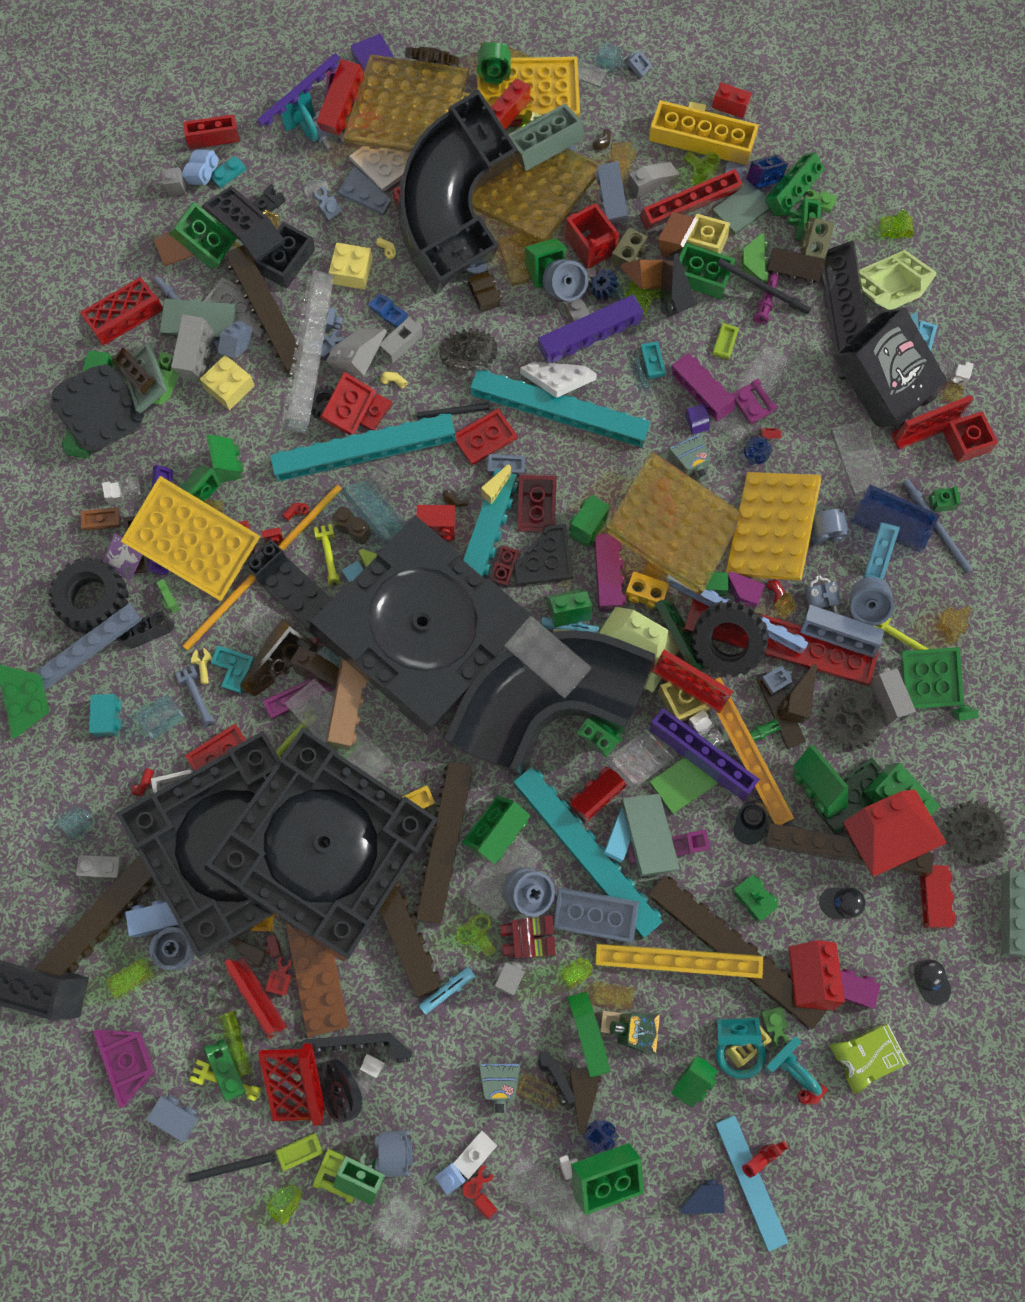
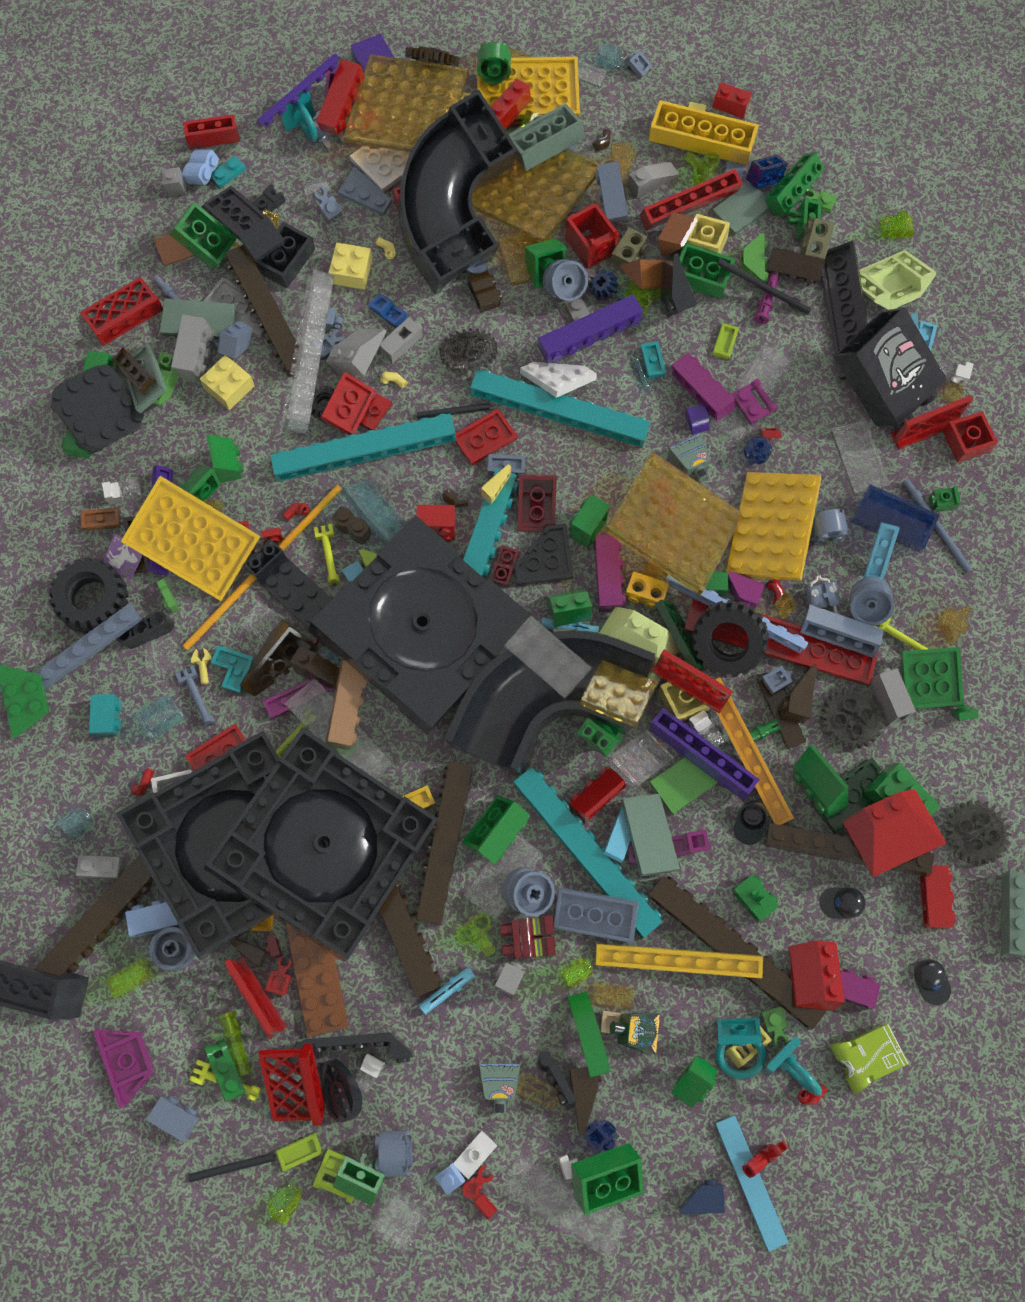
none -> clear yellow plate [580,660,657,728]

